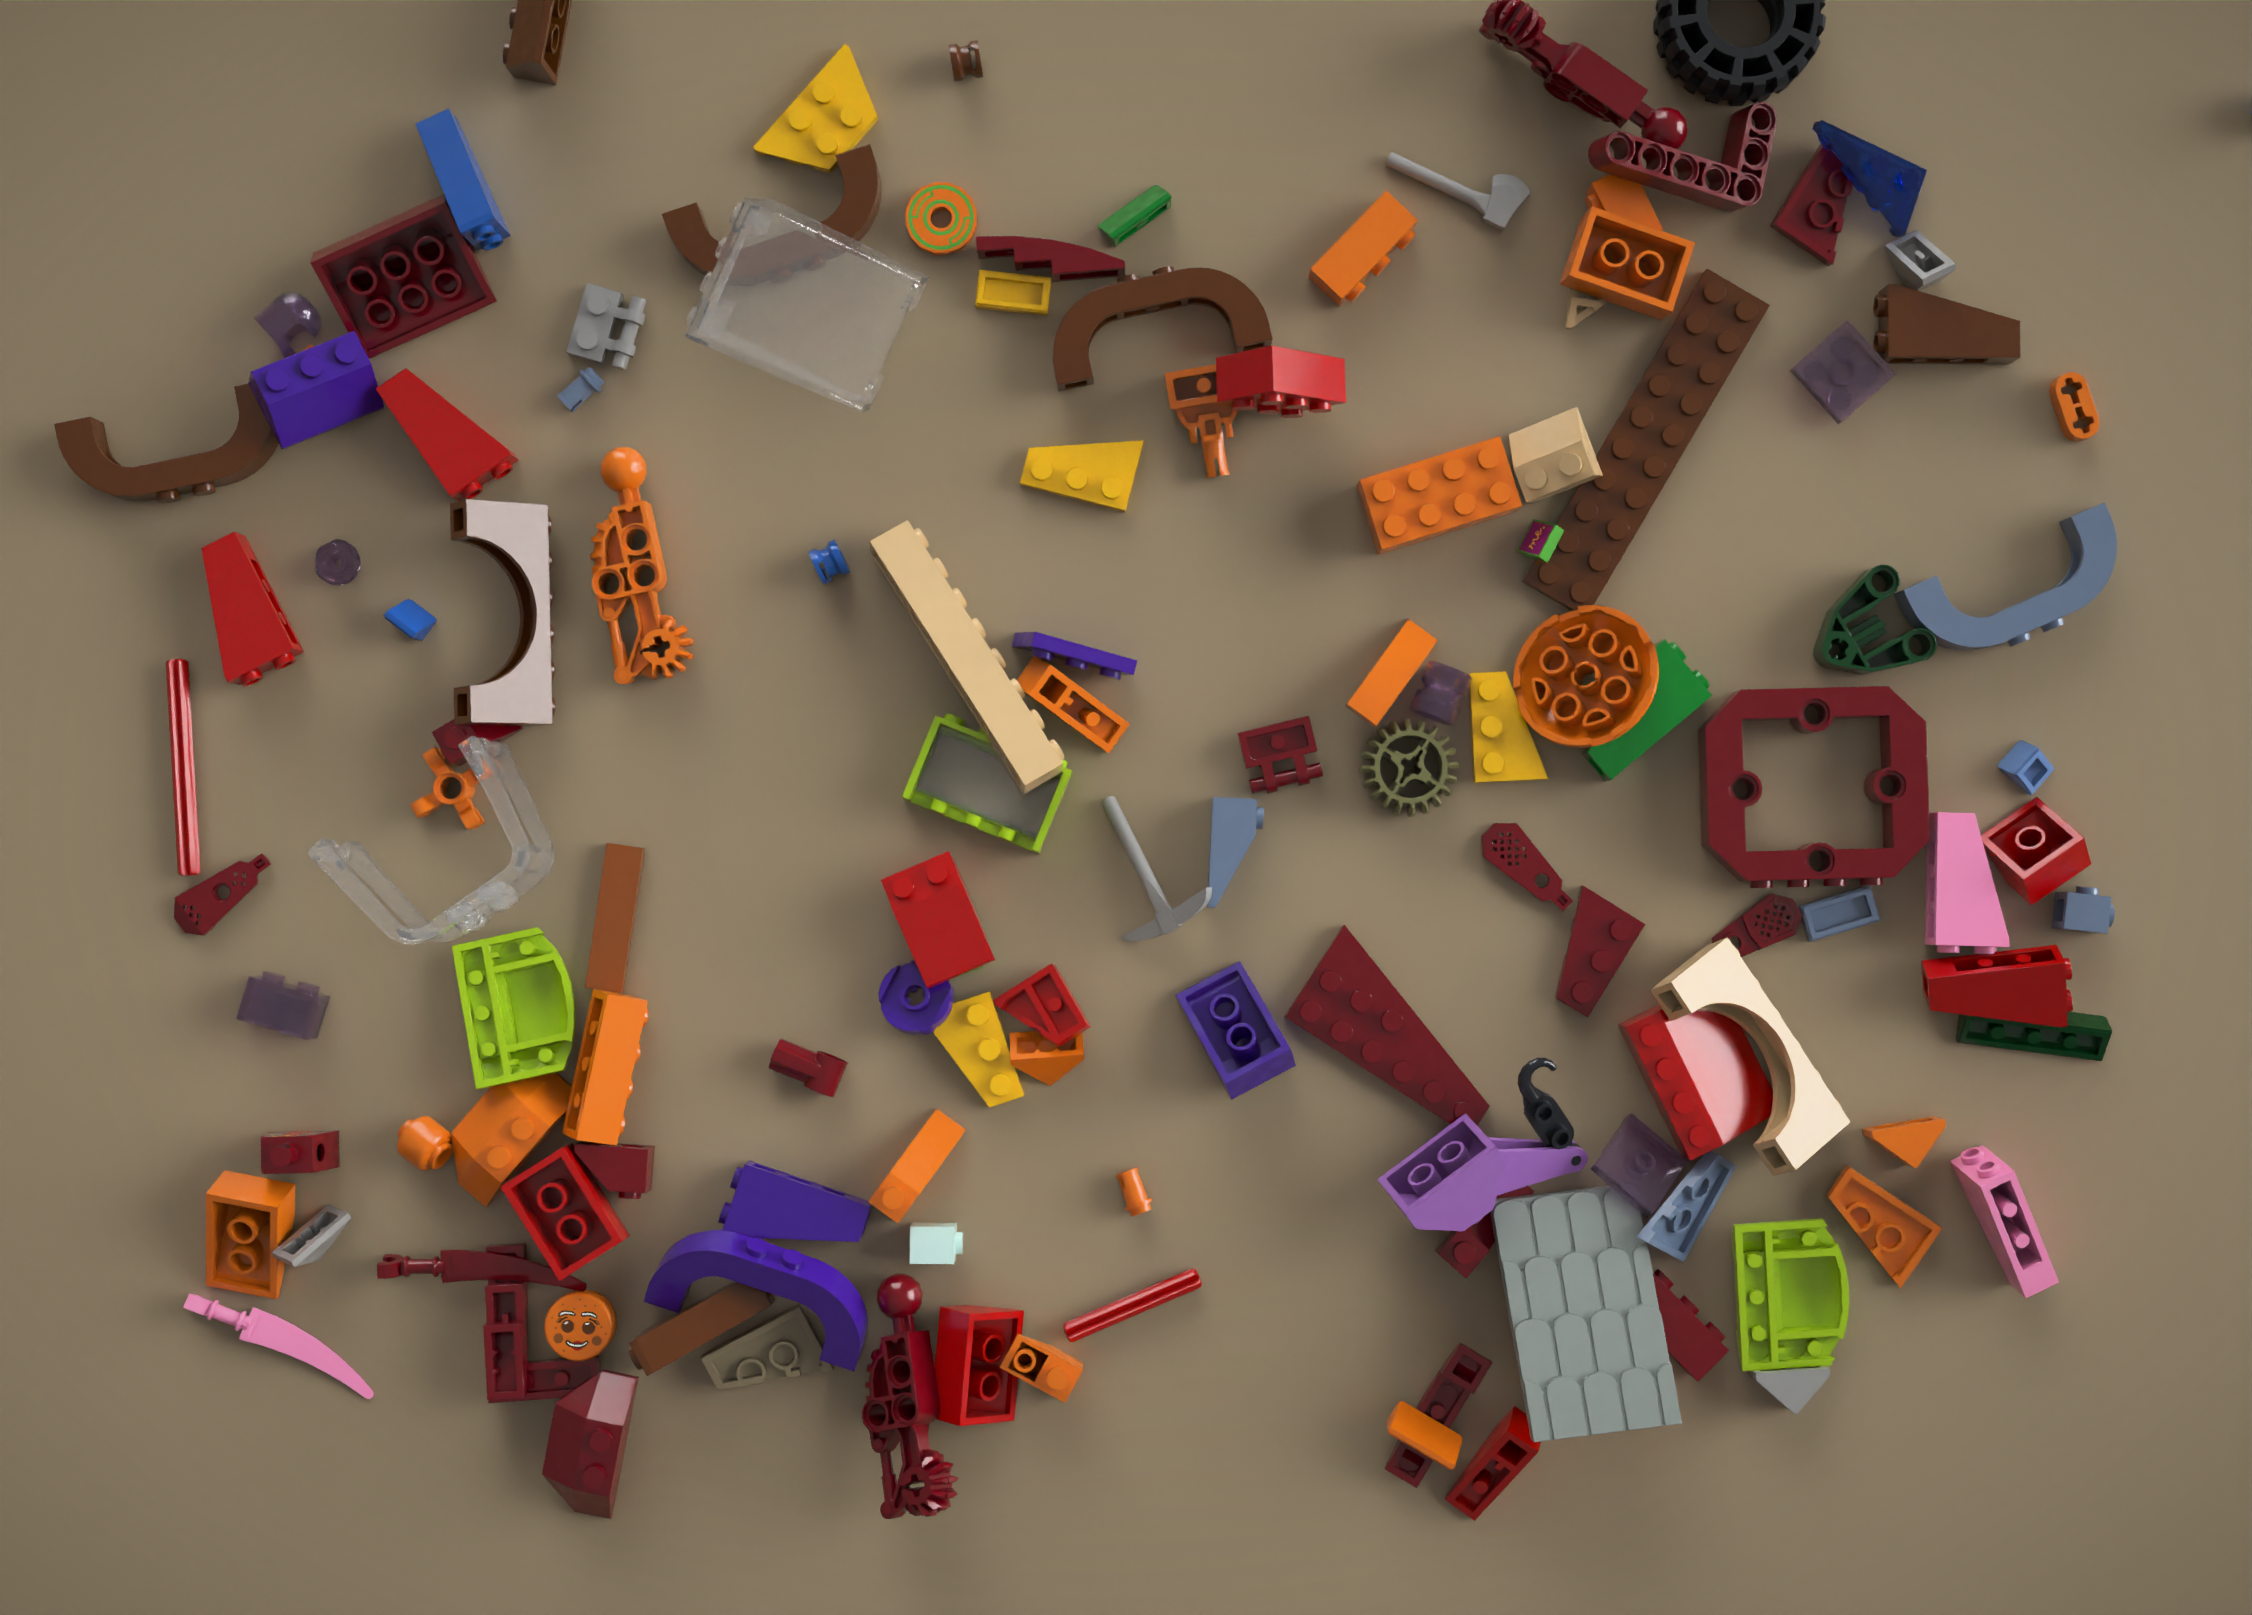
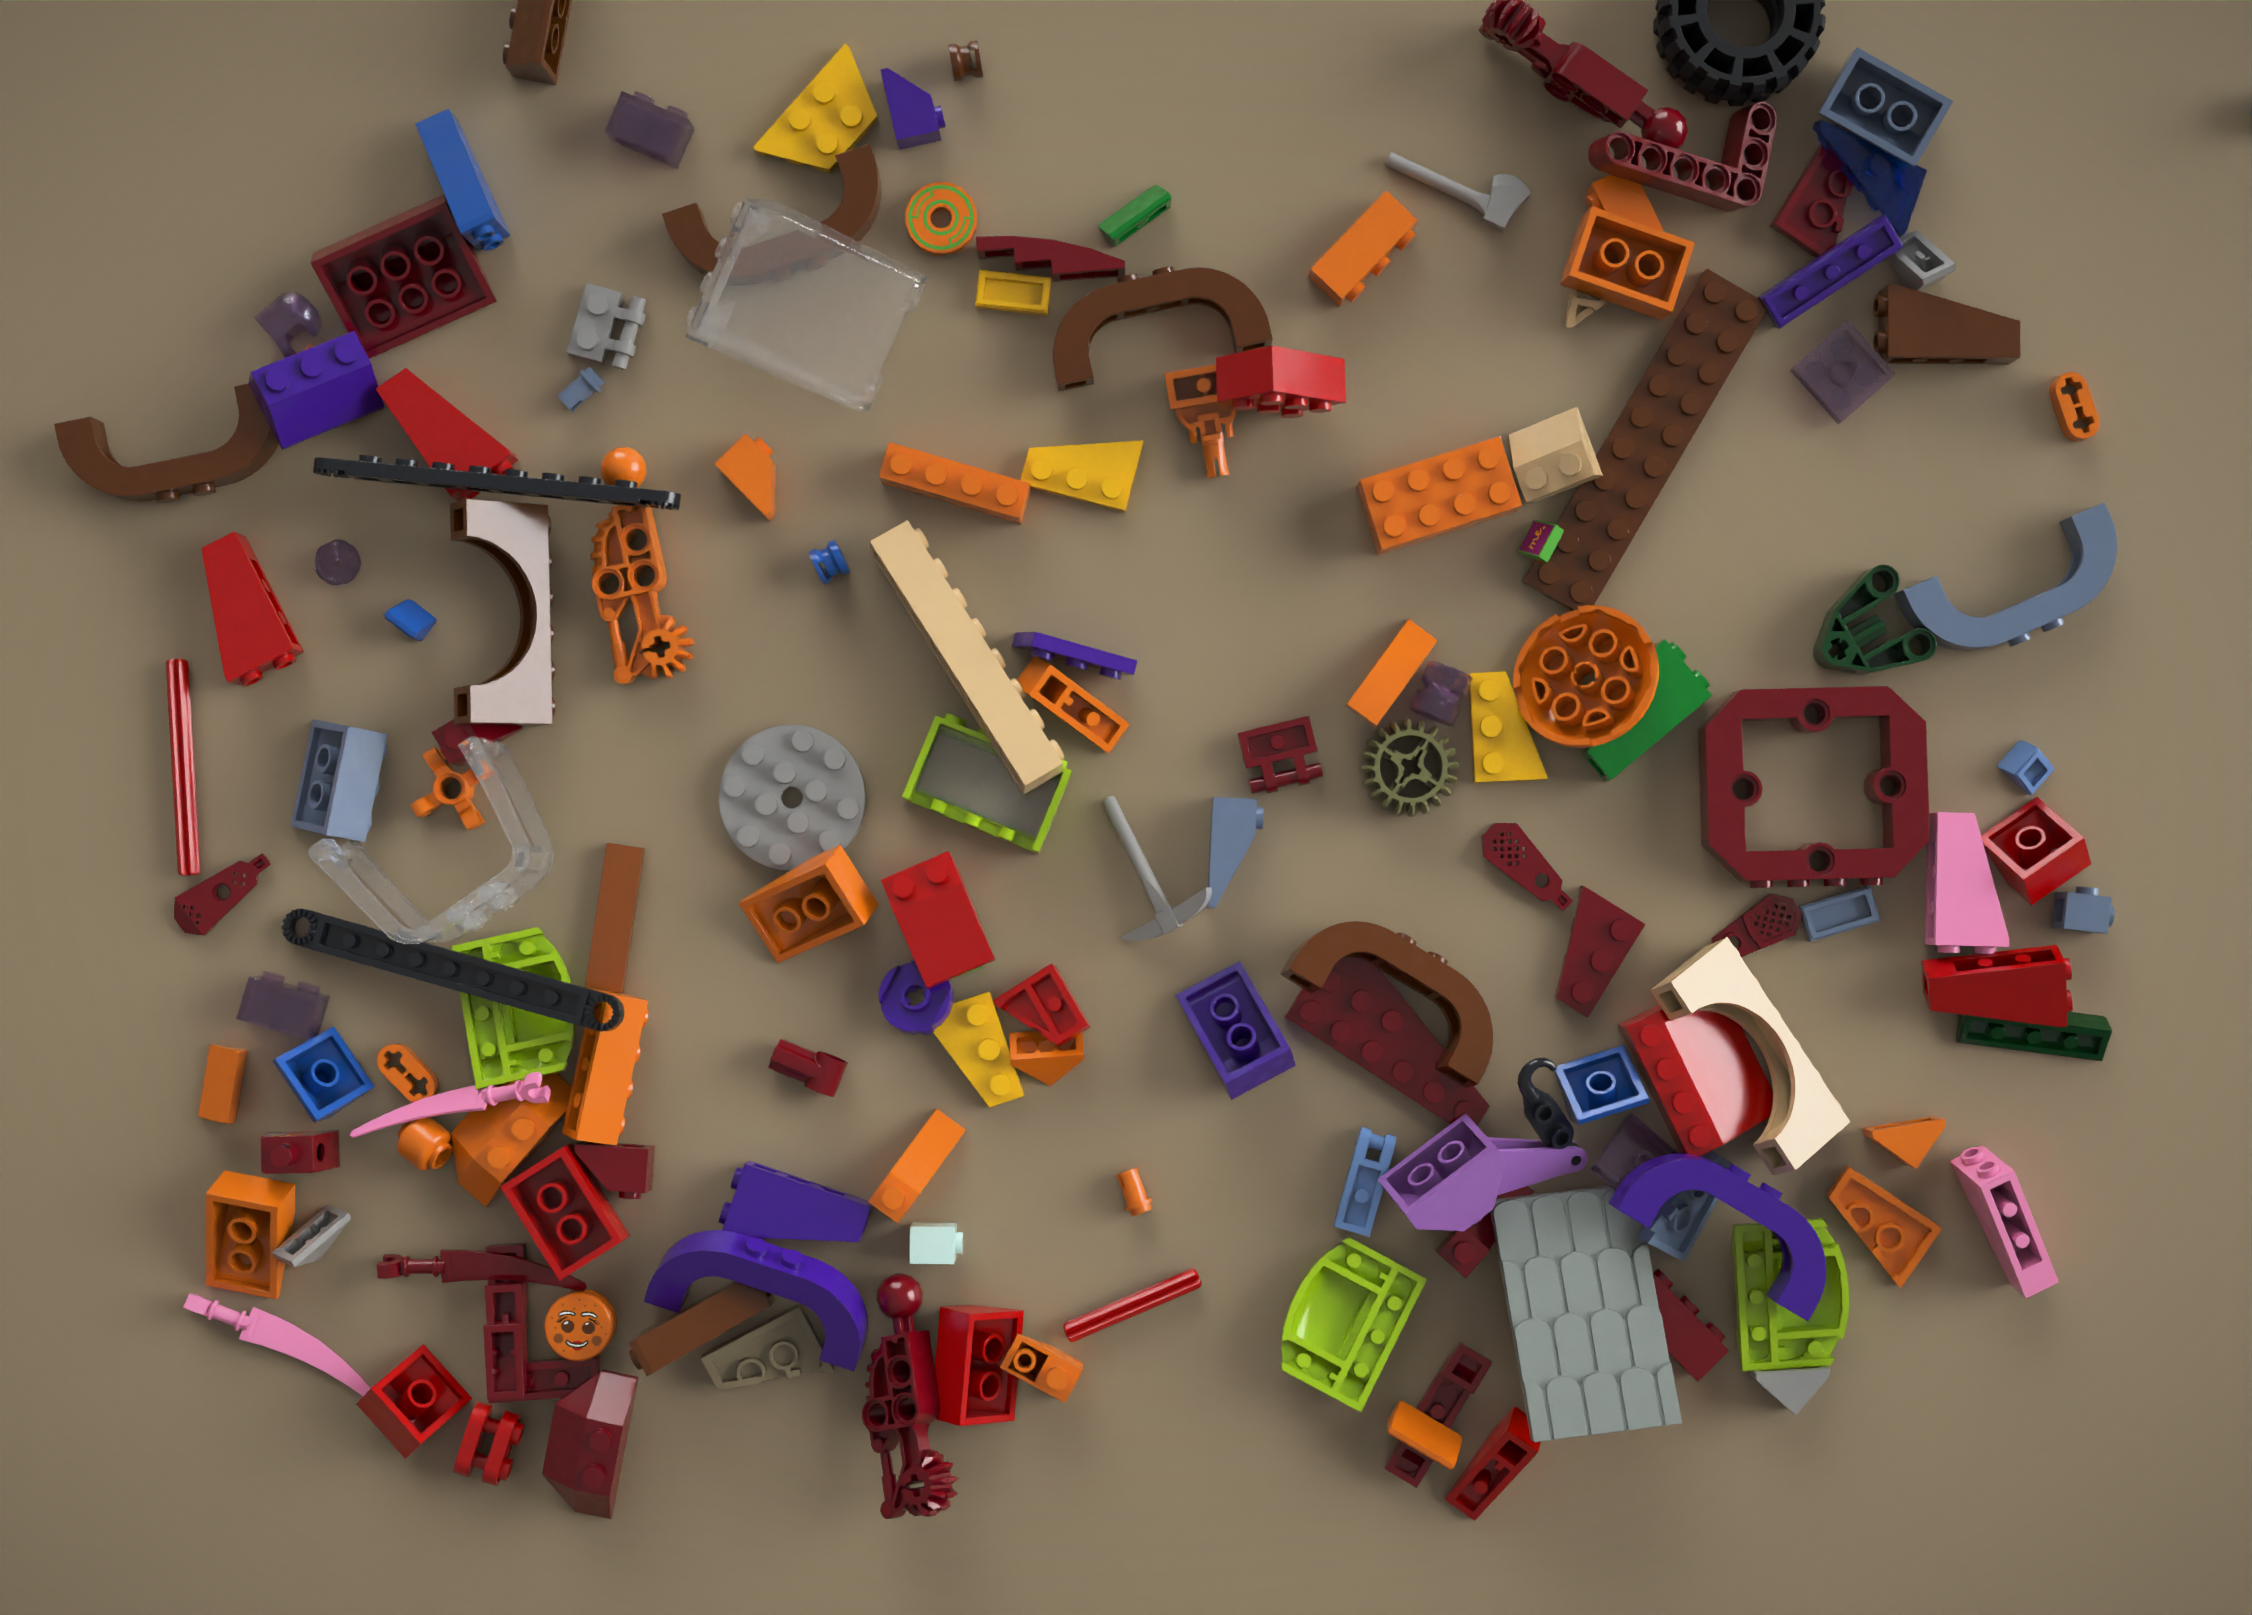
none -> orange slope [198,1044,248,1124]
none -> blue slope [273,1027,375,1123]
none -> black plate [282,908,624,1032]
none -> sand blue slope [291,719,388,842]
none -> black plate [313,455,681,510]
none -> bright pink sword [350,1072,551,1138]
none -> red slope [356,1344,473,1459]
none -> orange beam [377,1043,440,1102]
none -> red brick [453,1401,525,1486]
none -> clear purple brick [605,91,695,169]
none -> orange slope [714,433,776,521]
none -> light grey plate [719,725,866,871]
none -> orange slope [739,845,879,963]
none -> orange brick [879,442,1032,524]
none -> dark purple slope [880,68,946,150]
none -> reddish brown arch [1280,921,1493,1088]
none -> lime slope [1281,1237,1427,1412]
none -> medium blue plate [1333,1126,1397,1237]
none -> blue slope [1555,1045,1650,1125]
none -> dark purple arch [1609,1153,1826,1321]
none -> dark purple tile [1758,215,1904,329]
none -> sand blue slope [1818,47,1953,168]

